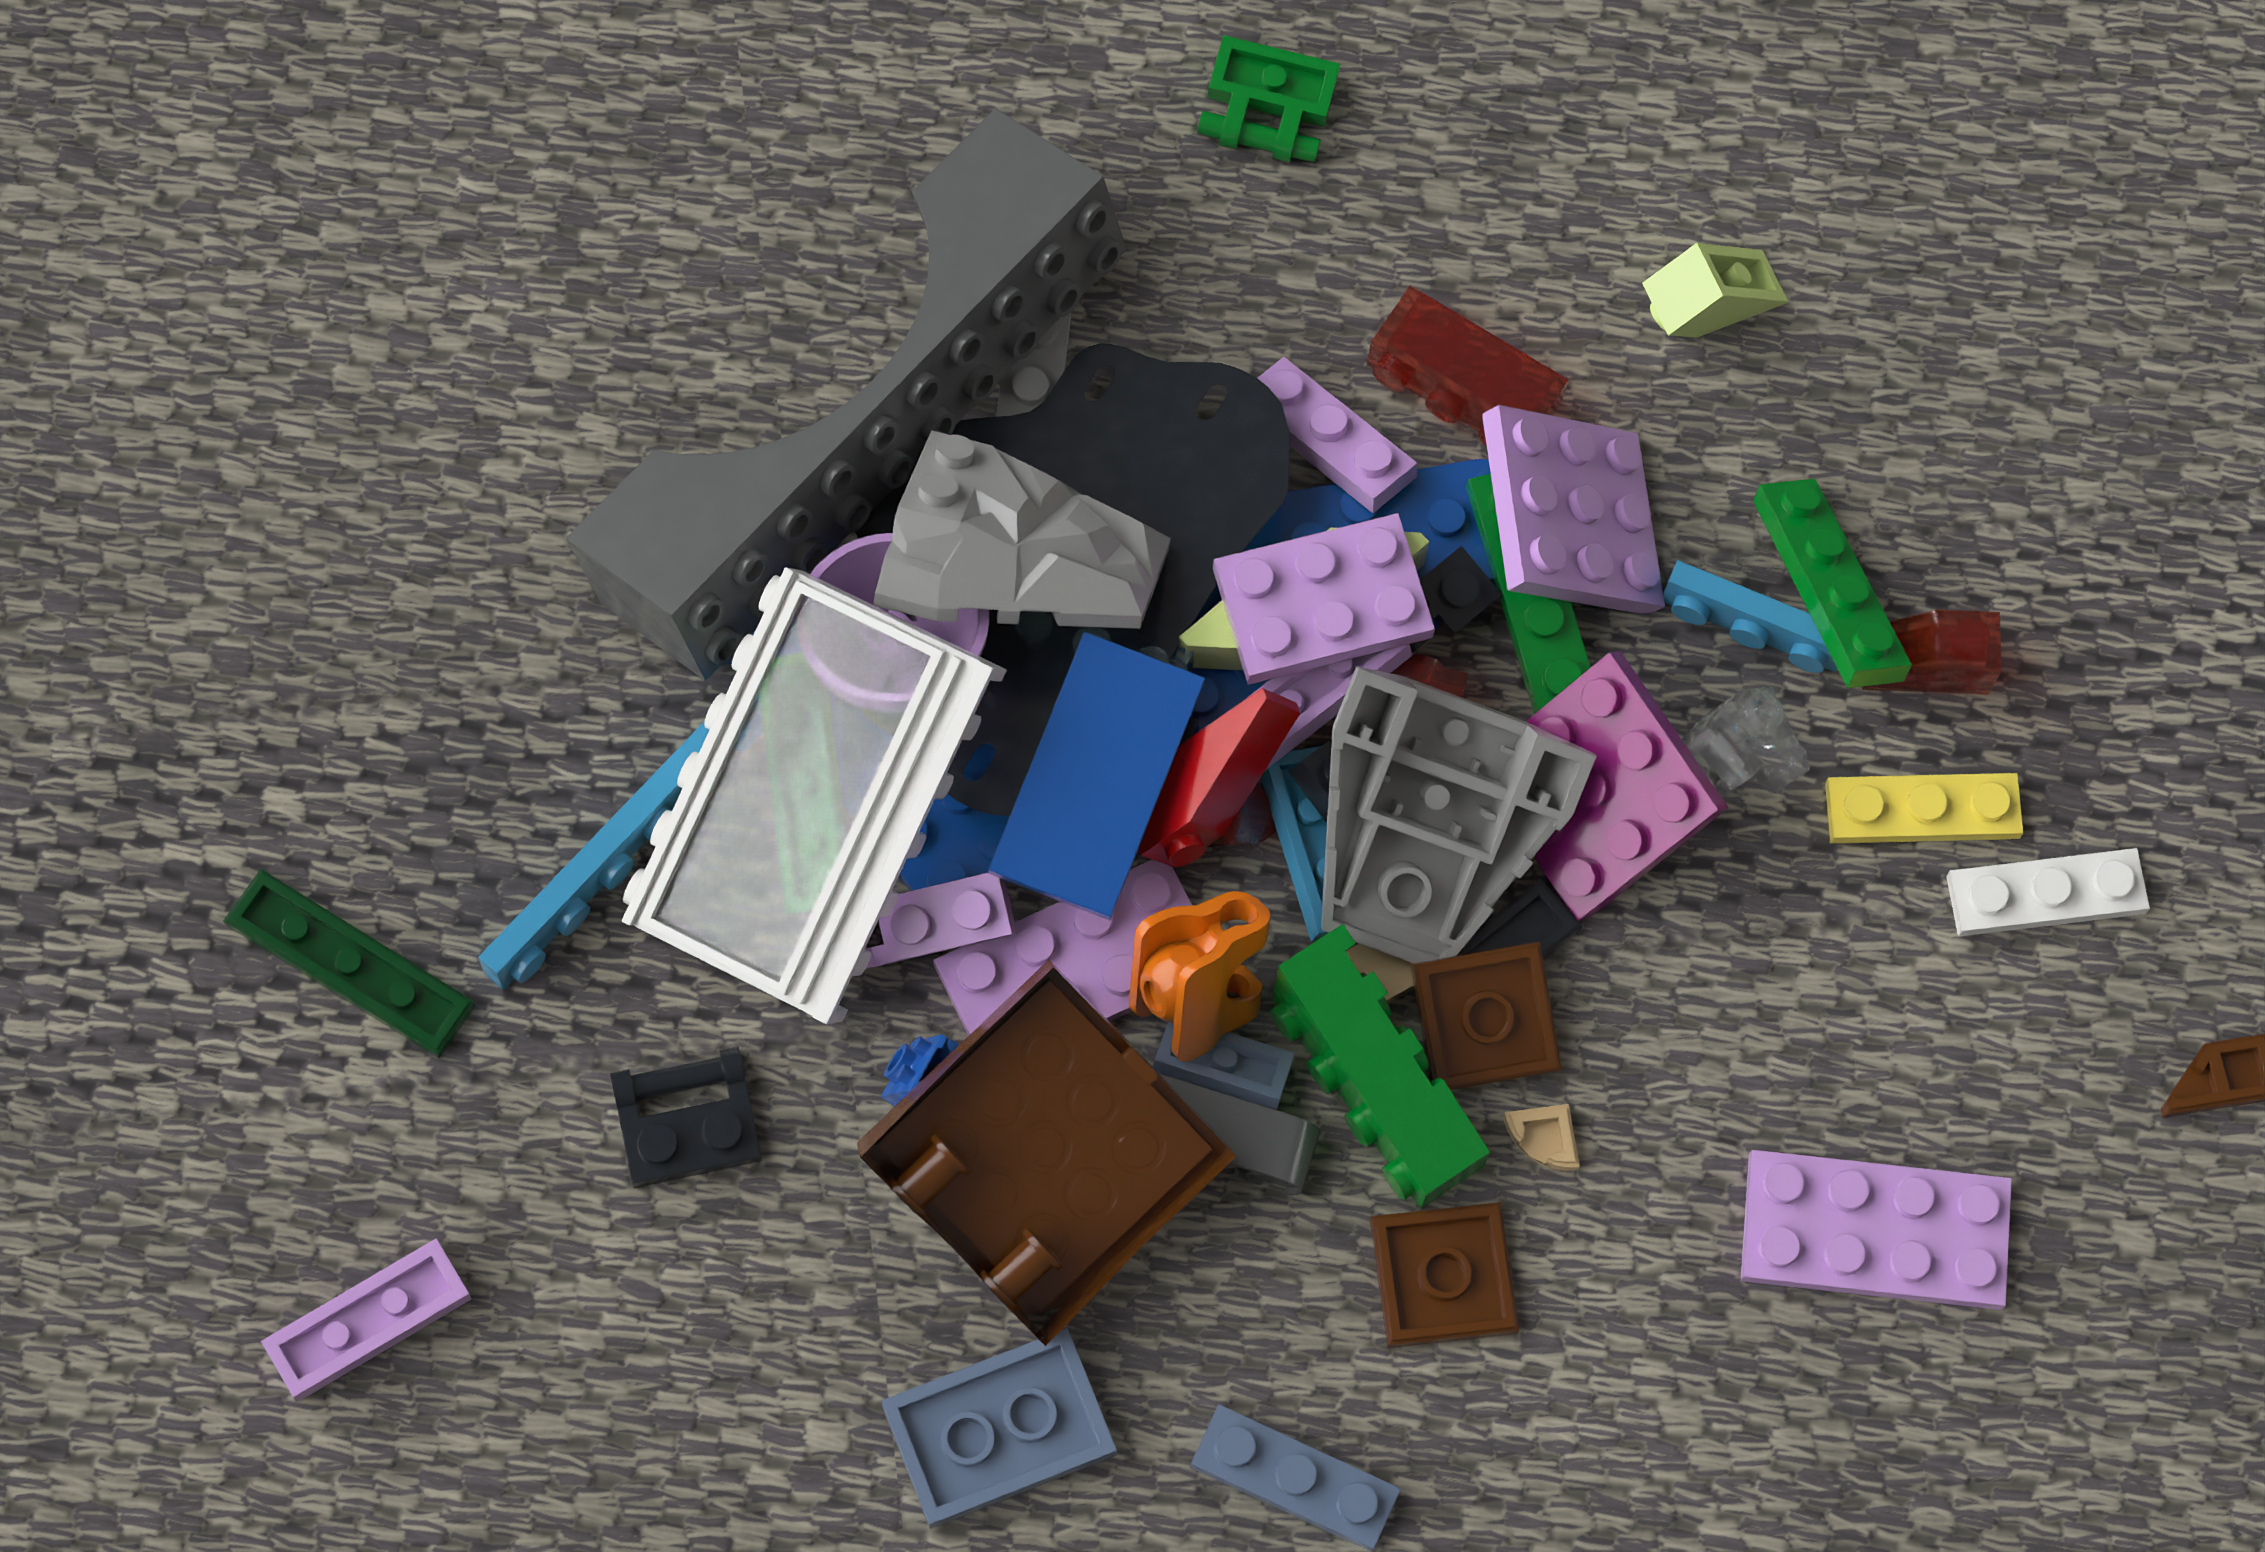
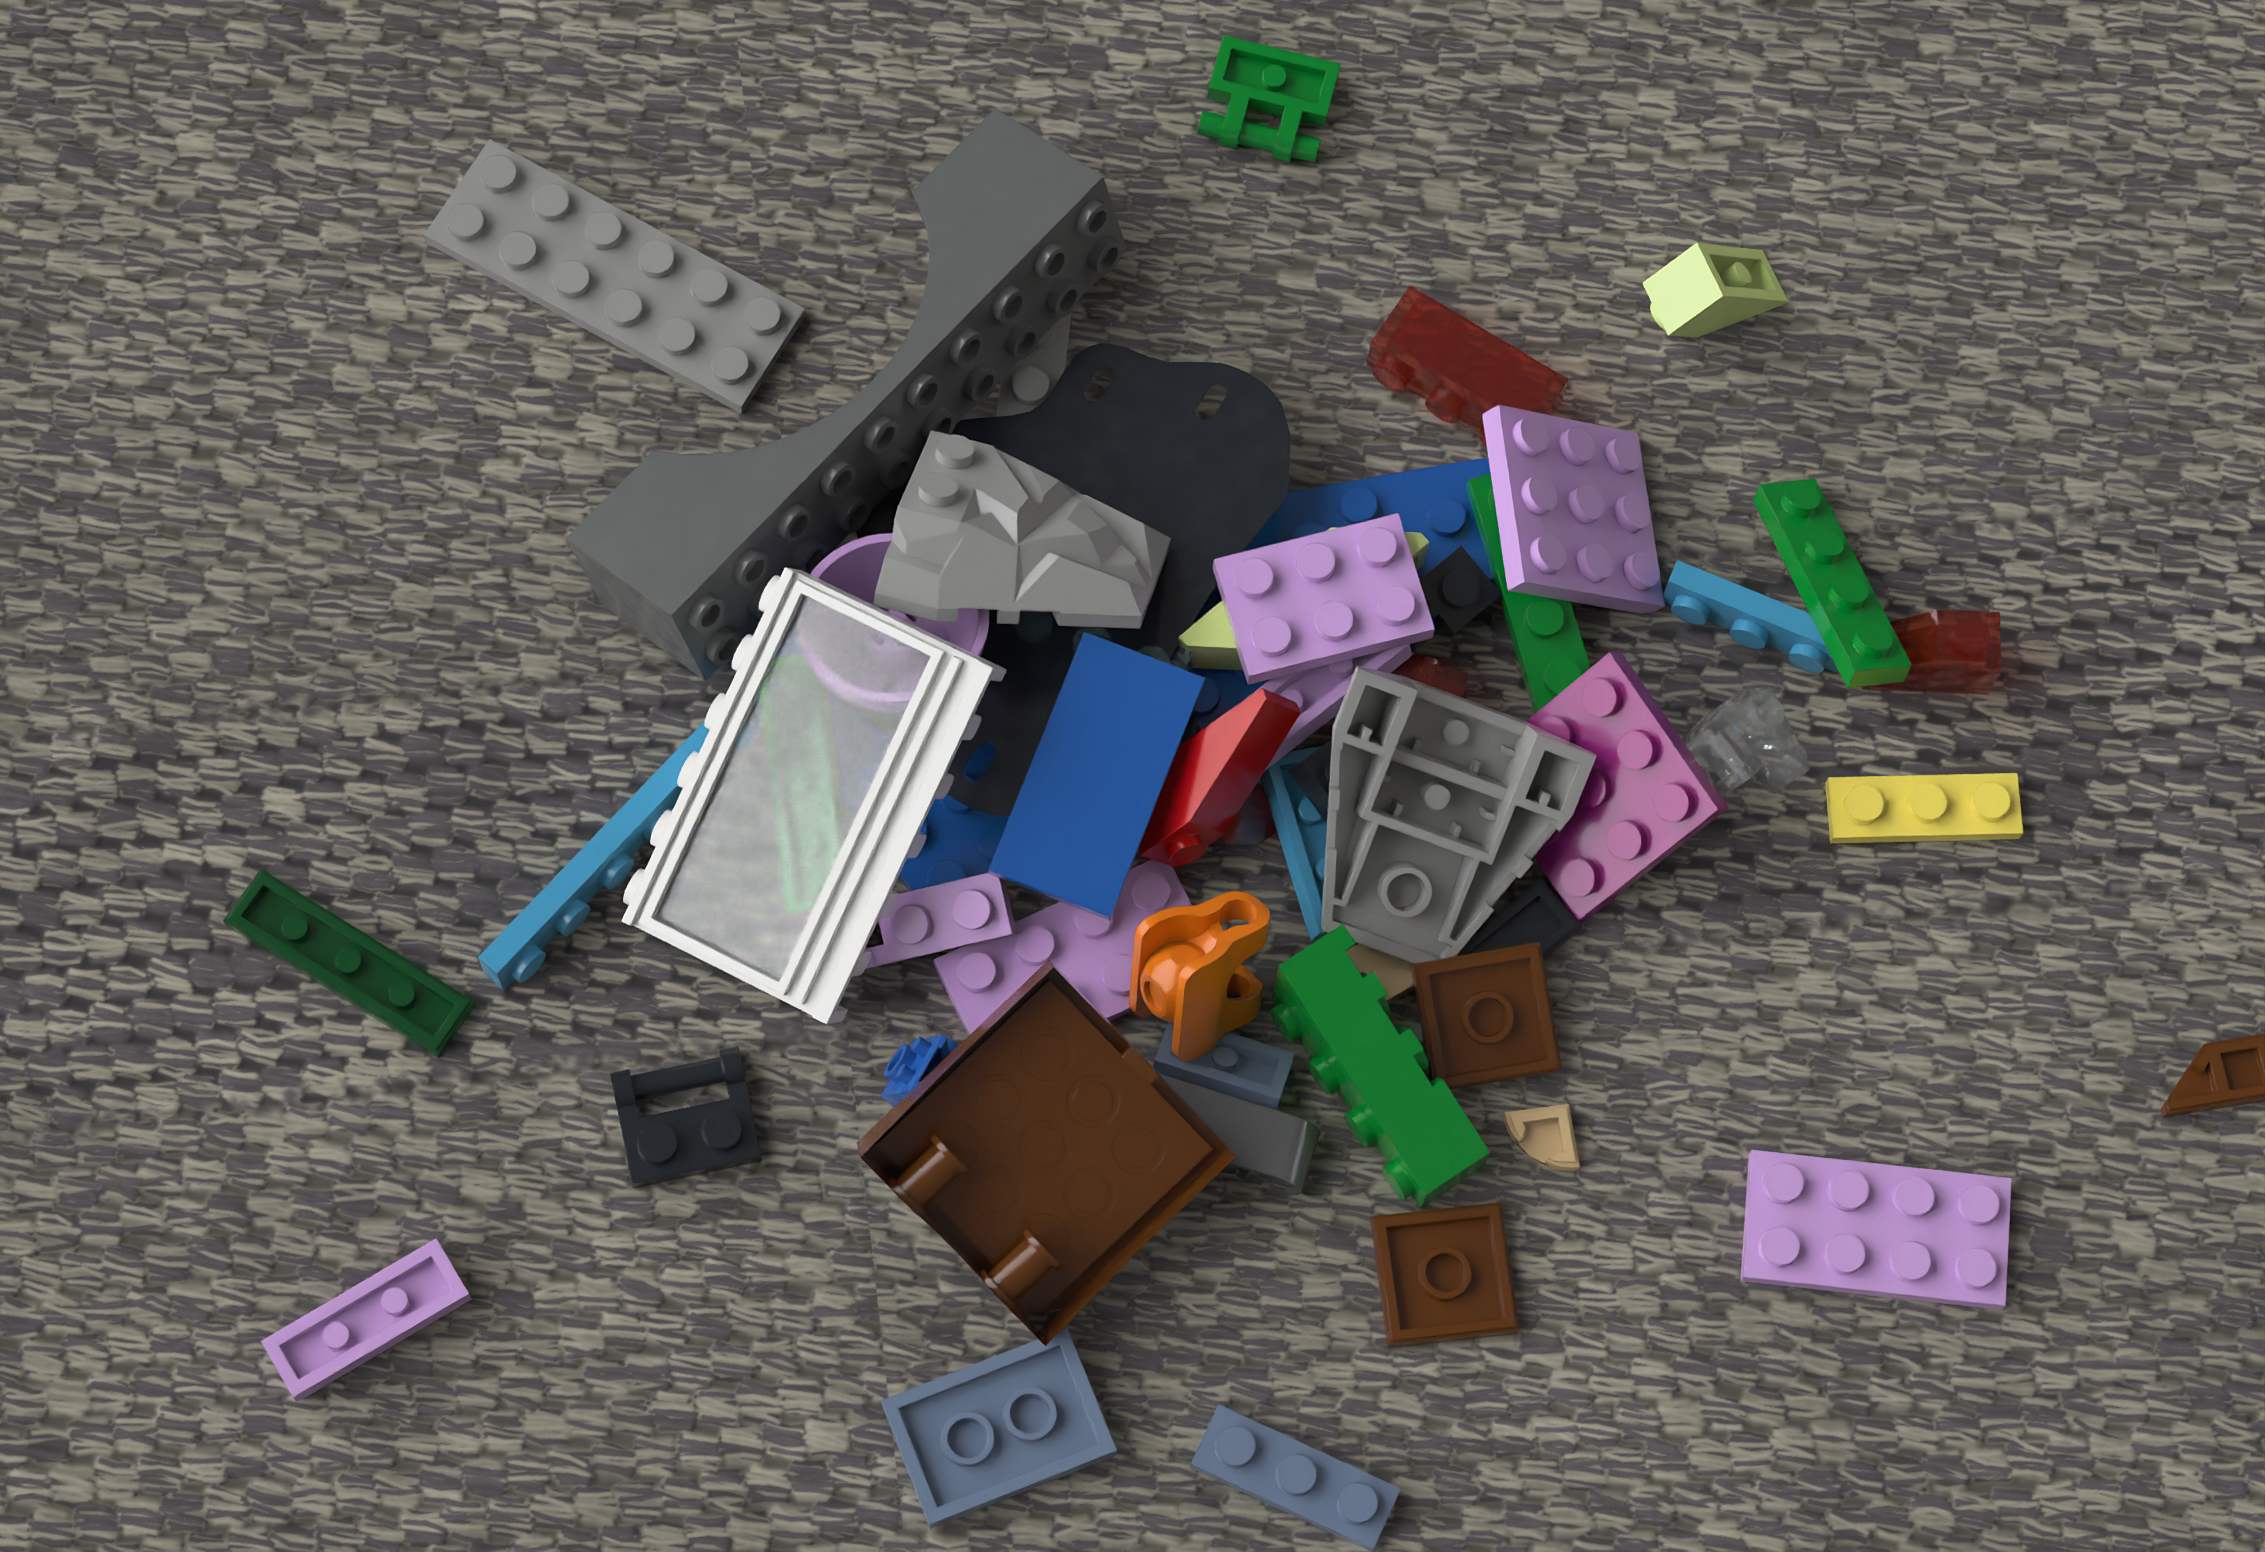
lavender plate [1258,357,1417,513] -> none
white plate [1946,848,2150,937] -> none
none -> light grey plate [424,139,806,414]

